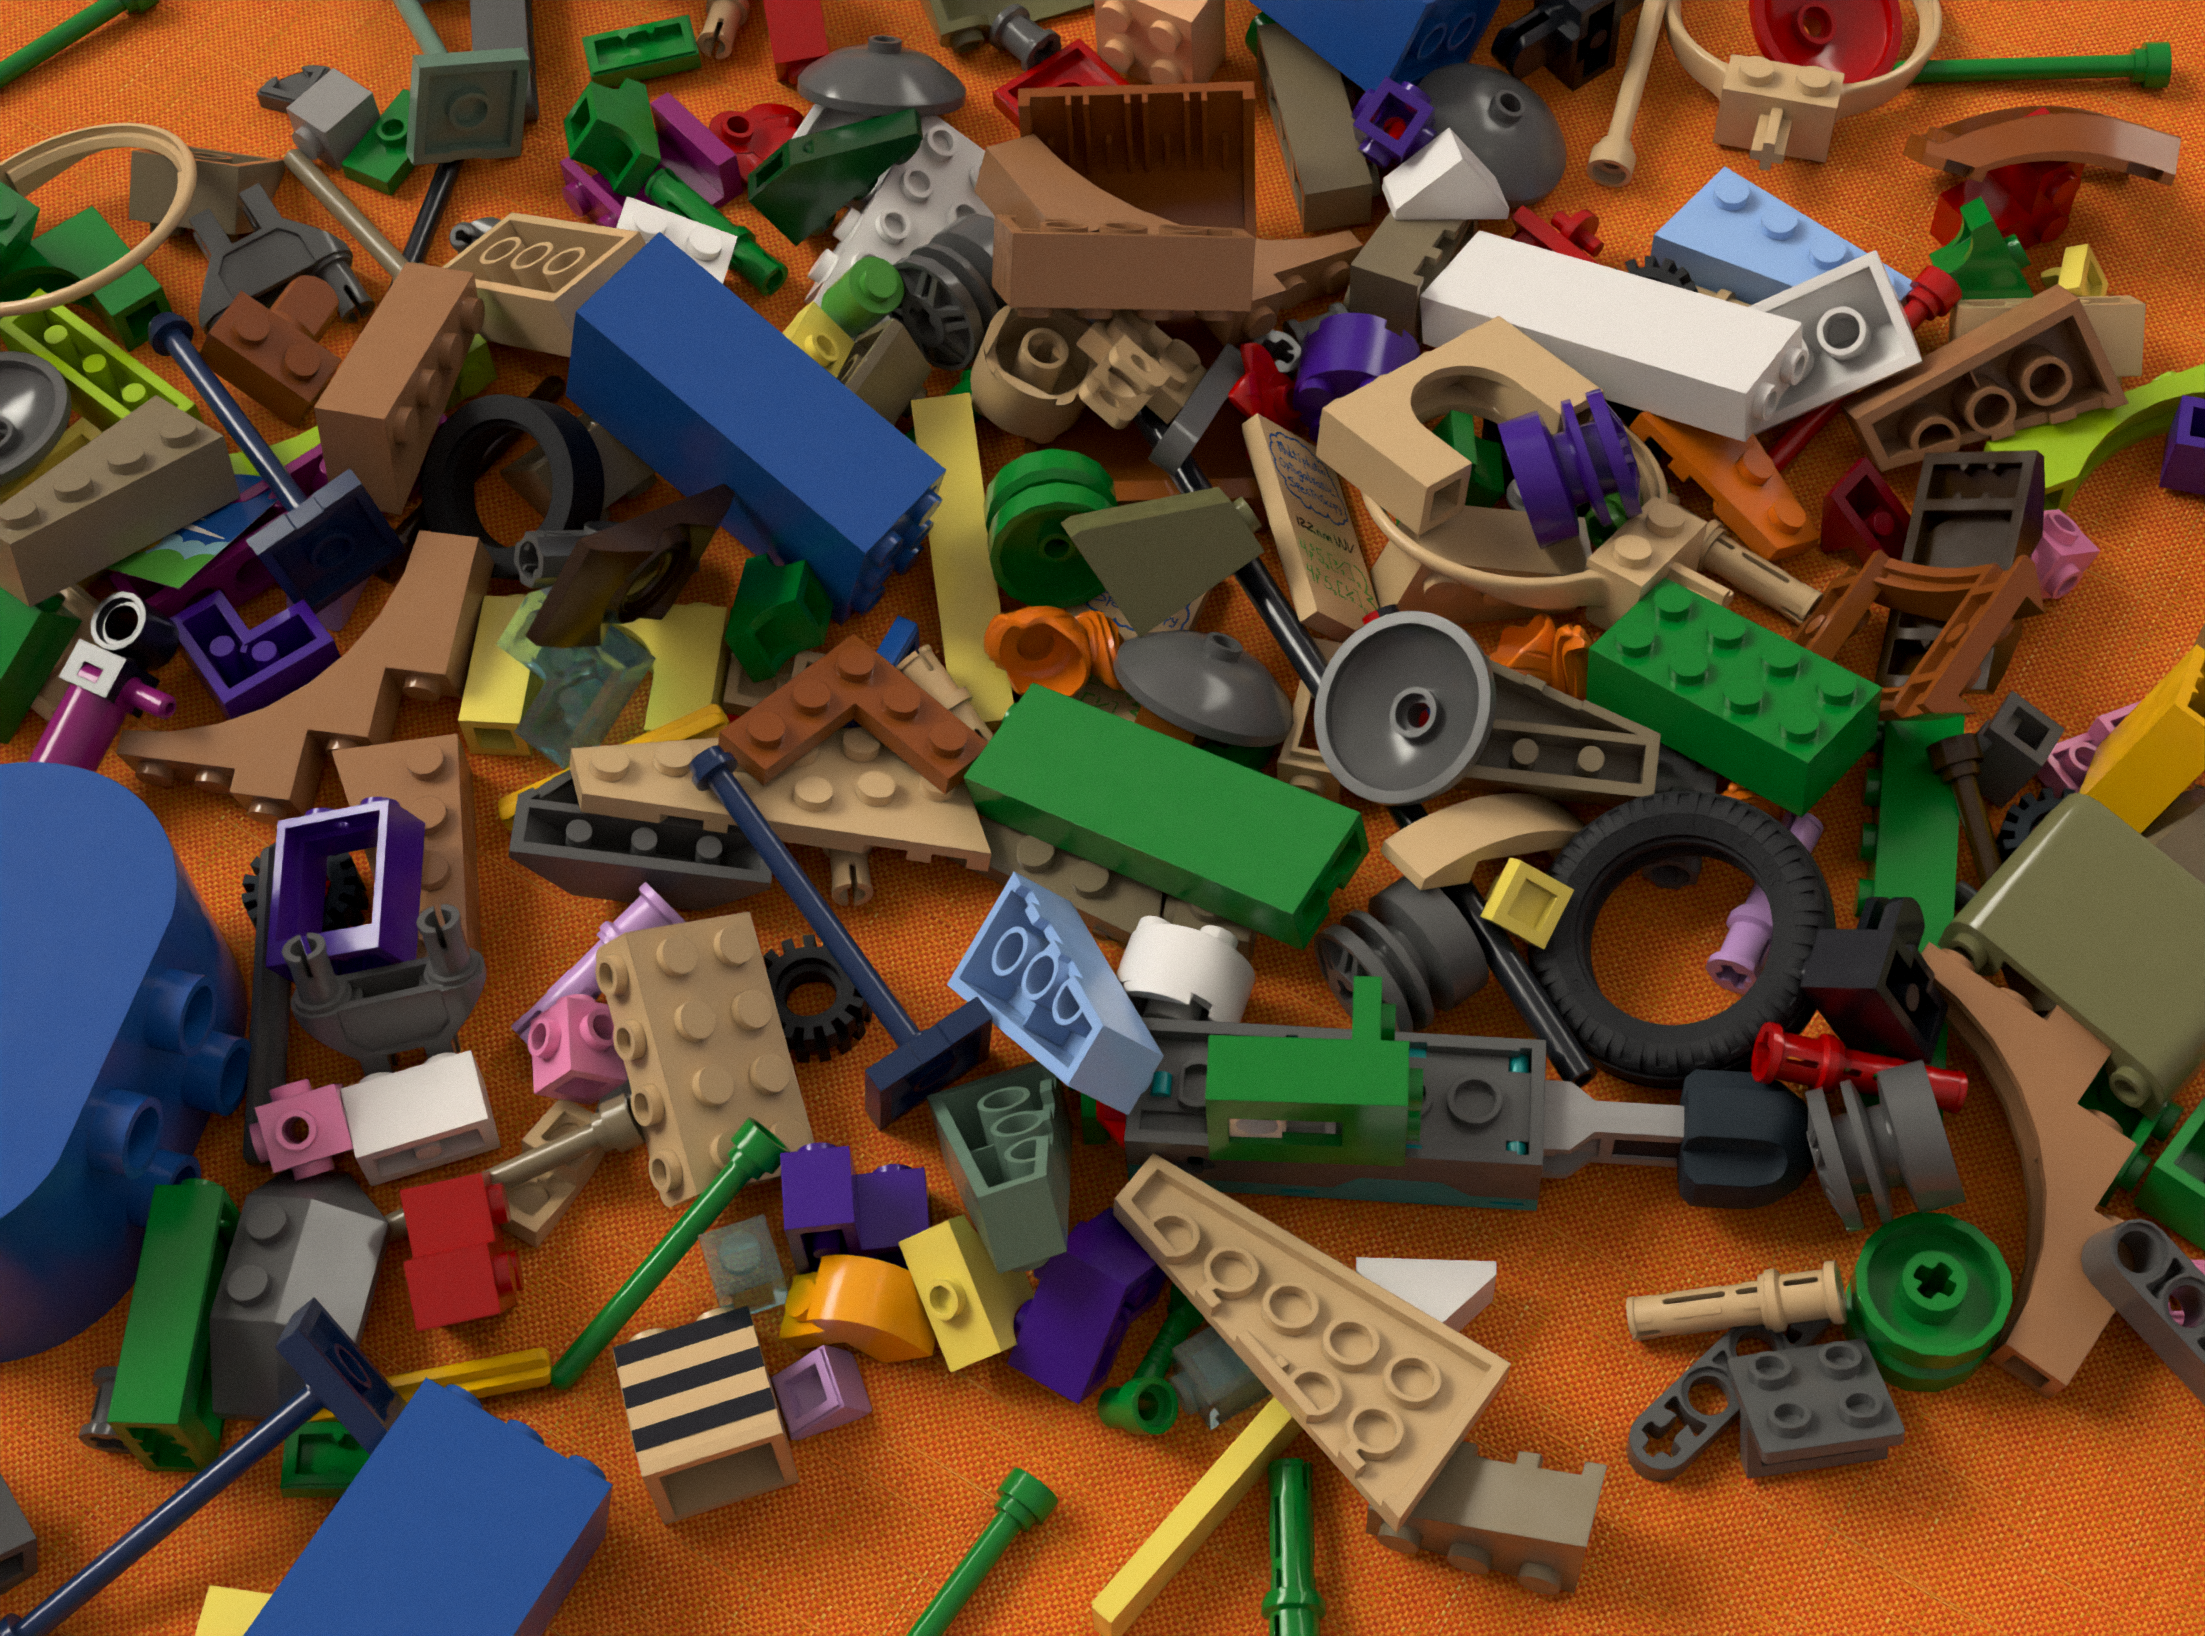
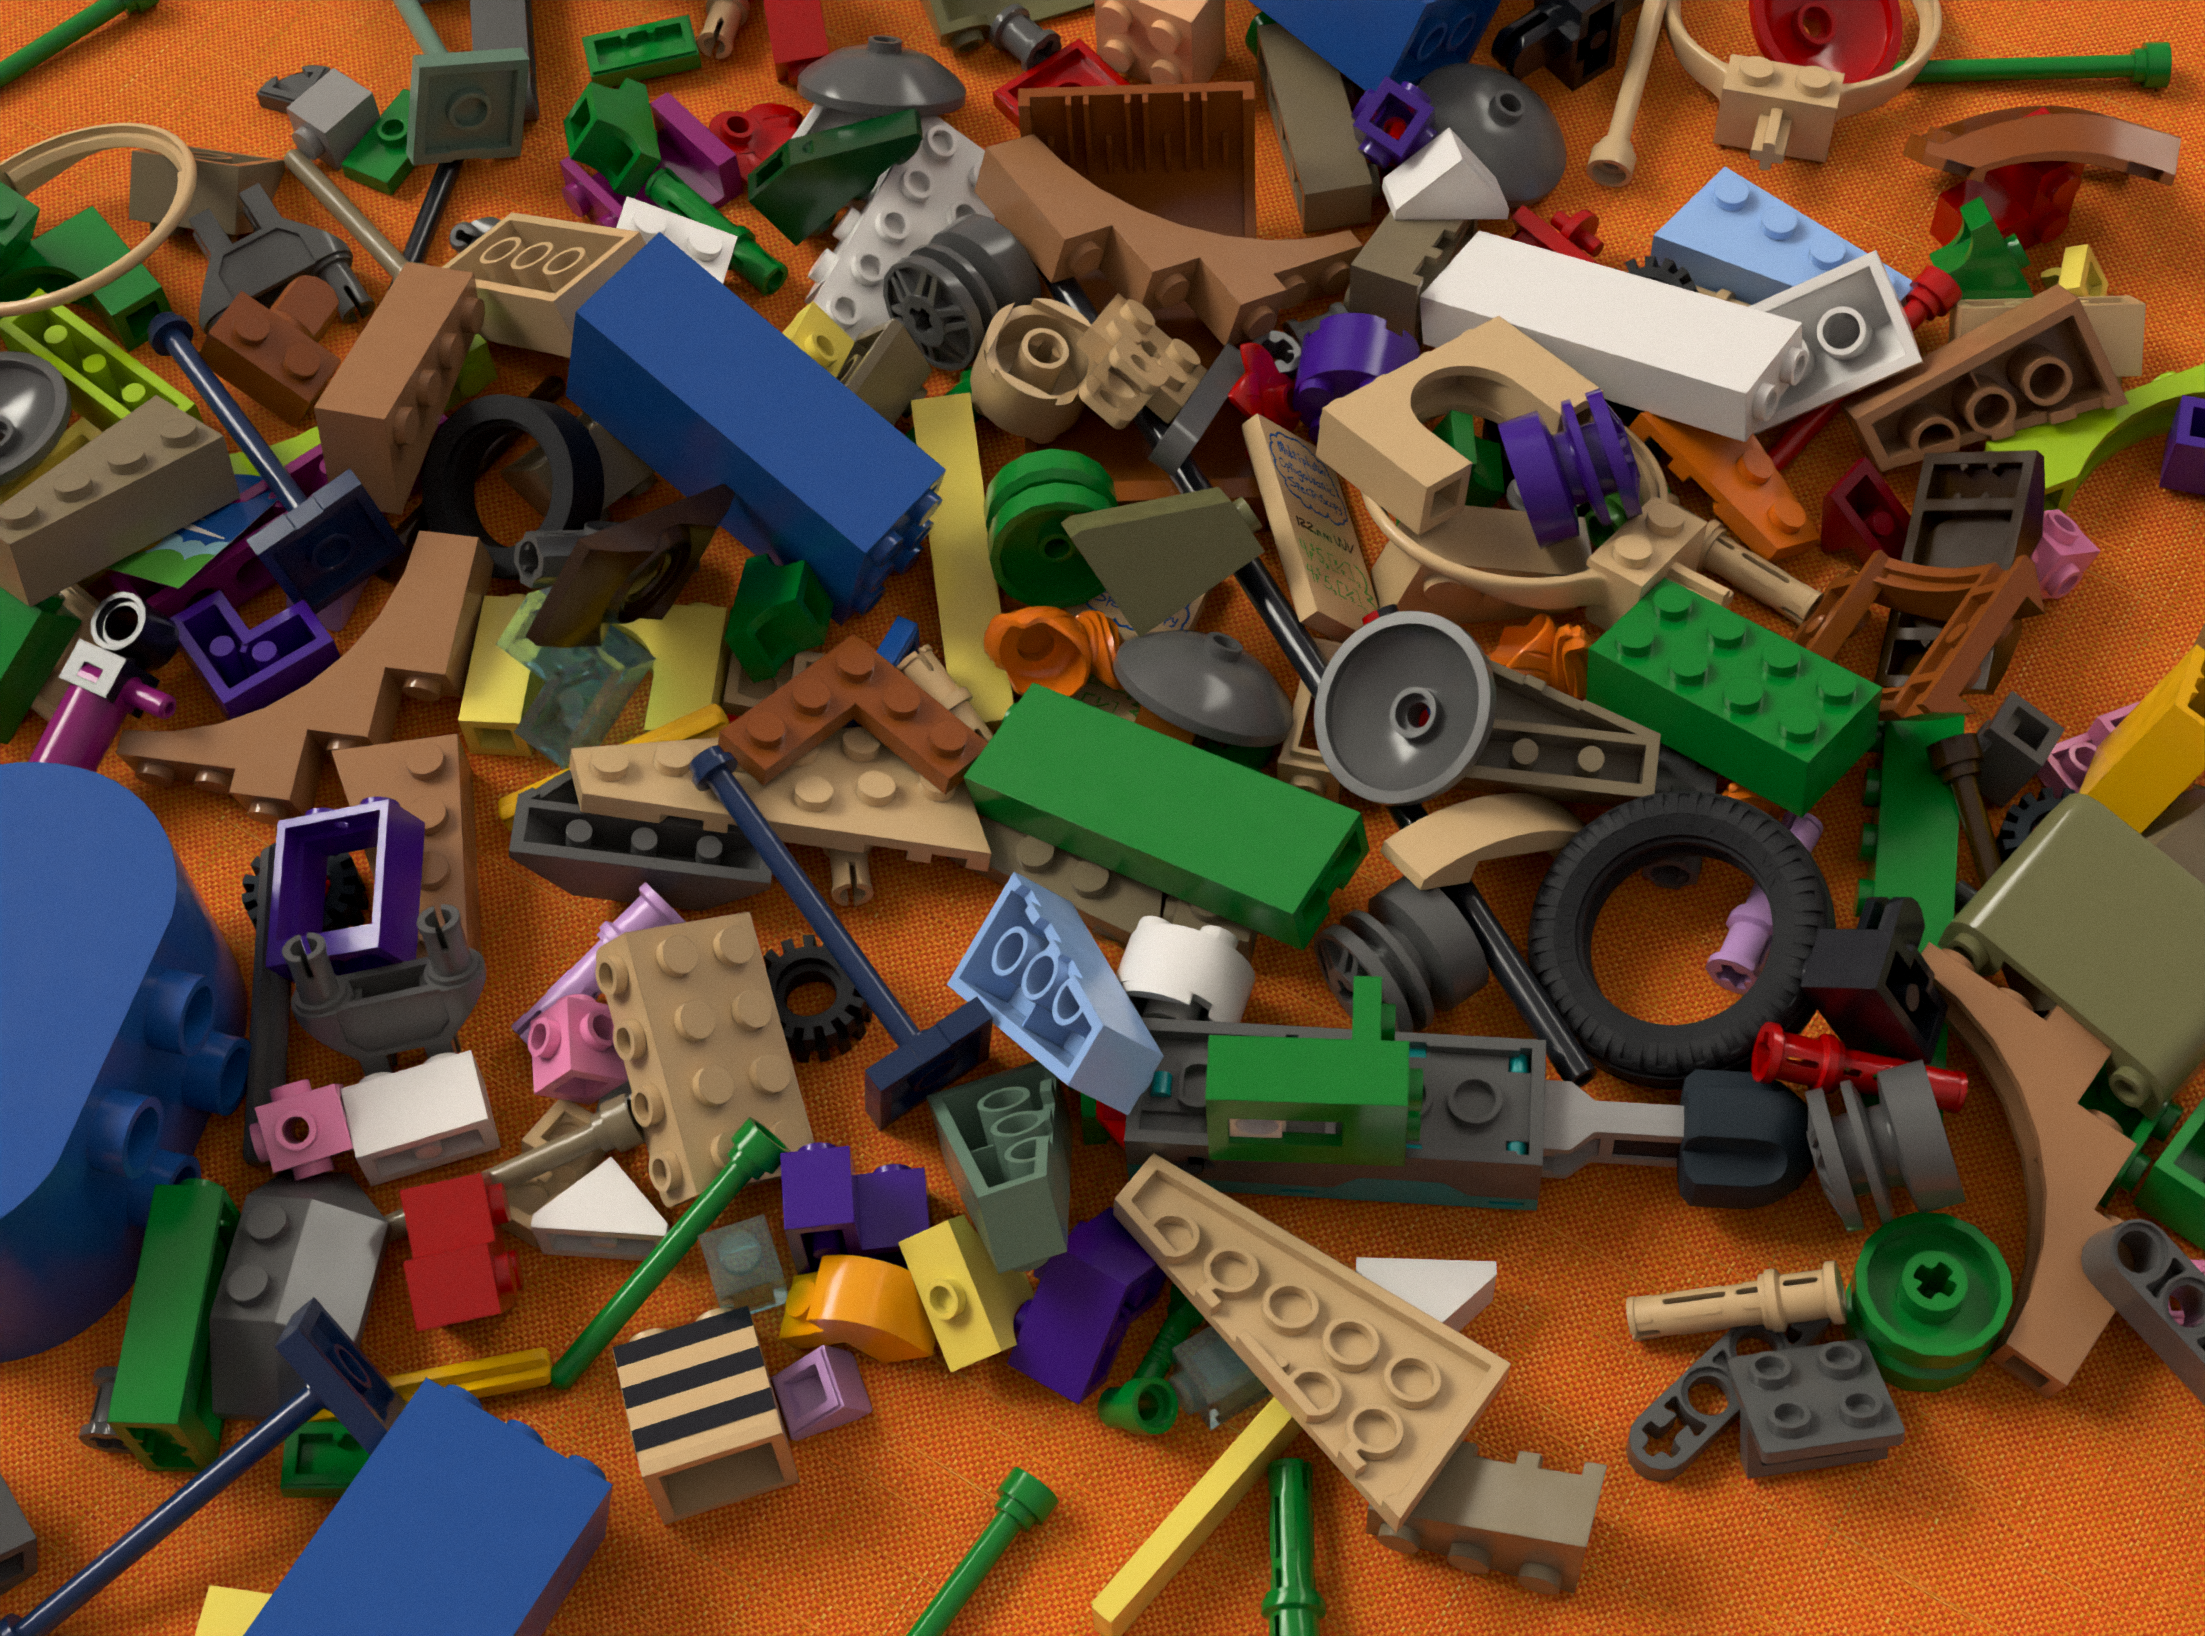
bright green brick [821,257,904,338] -> none
medium nougat wedge [992,214,1256,321] -> none
light yellow tile [1480,857,1574,949] -> none
none -> white slope [531,1157,670,1261]

